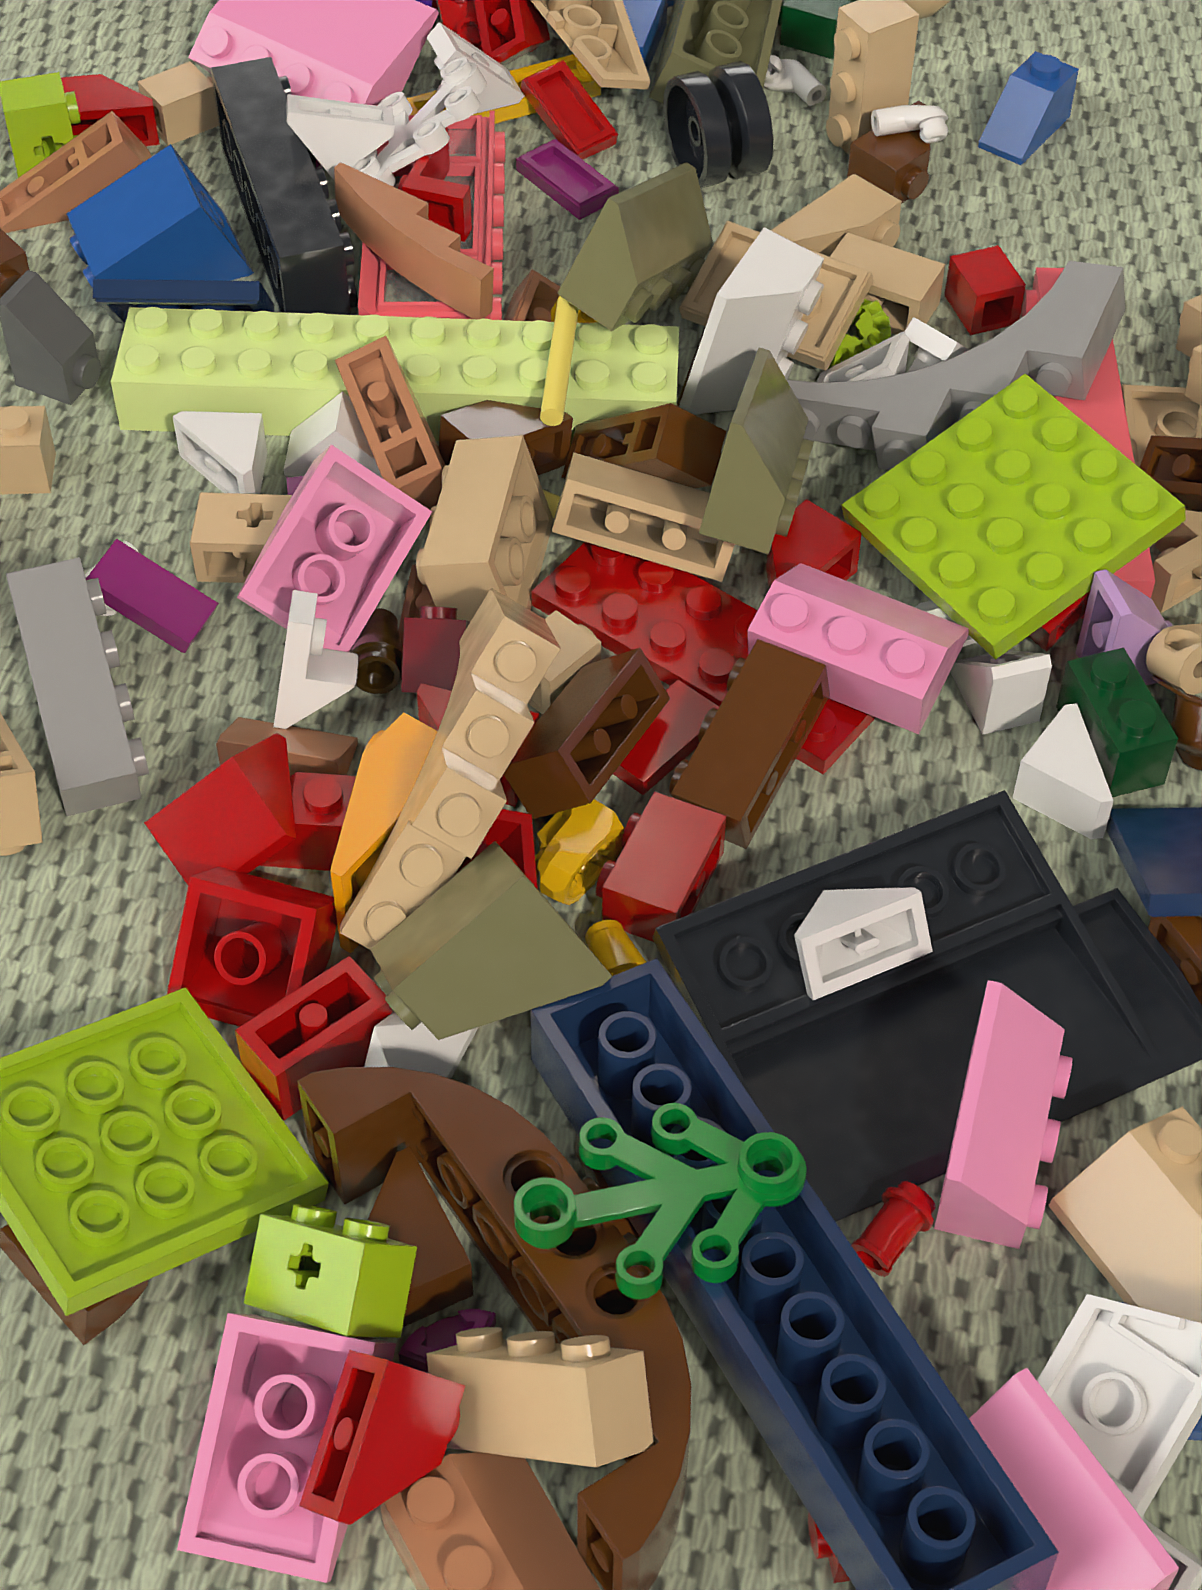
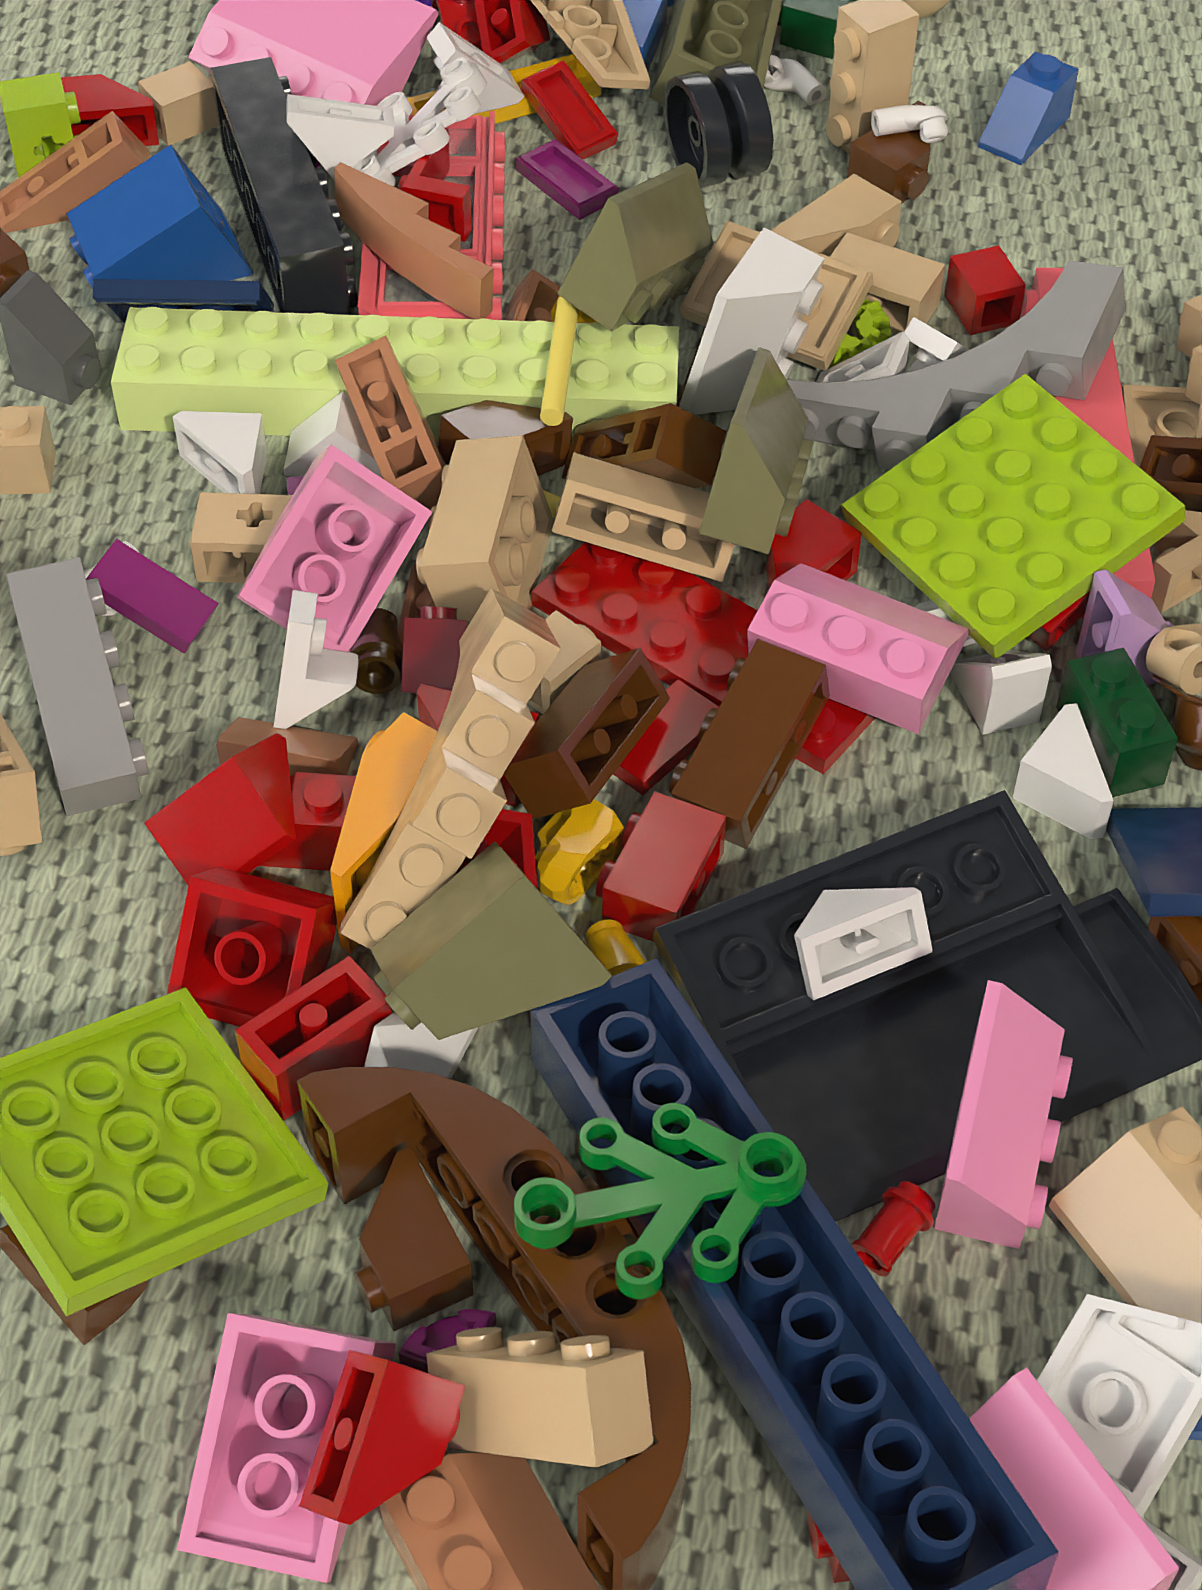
lime brick [243,1204,417,1338] -> none

